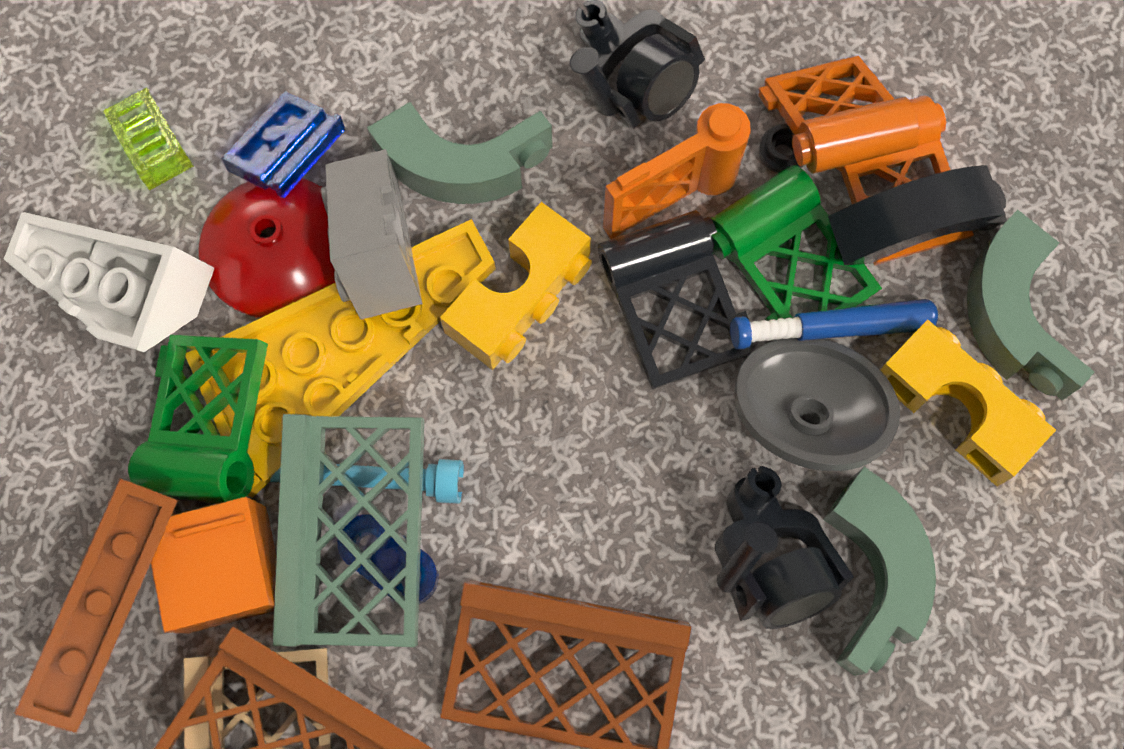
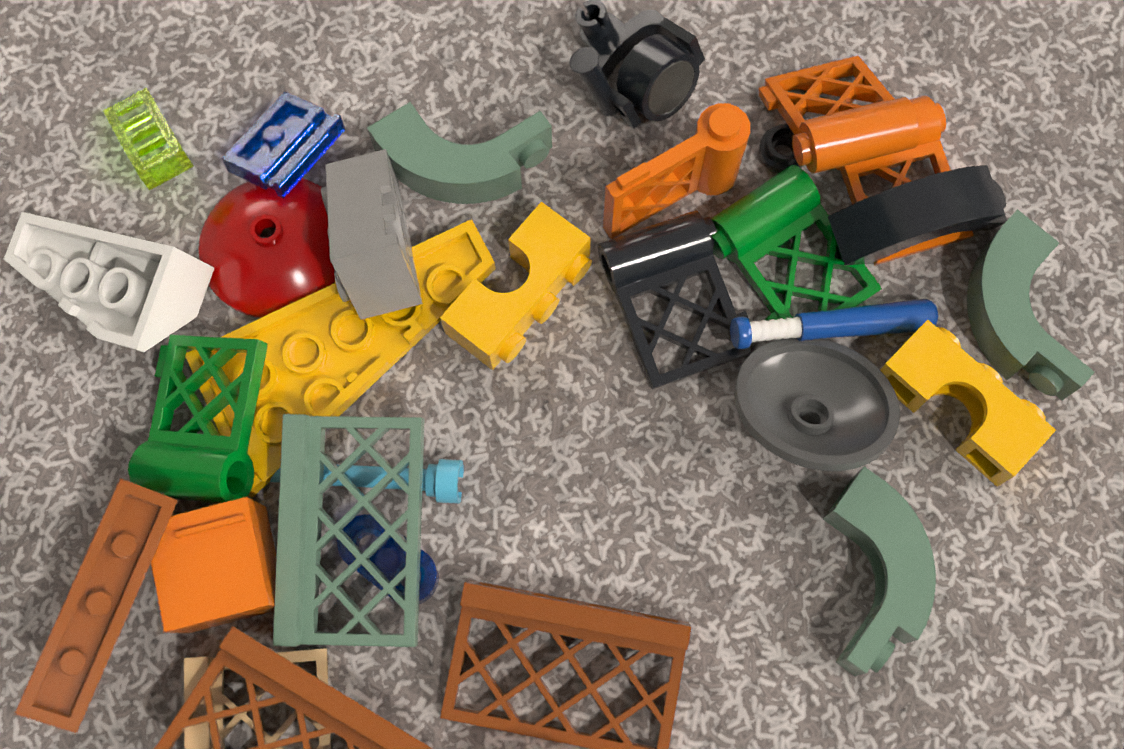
black piece [714,466,854,629] -> none

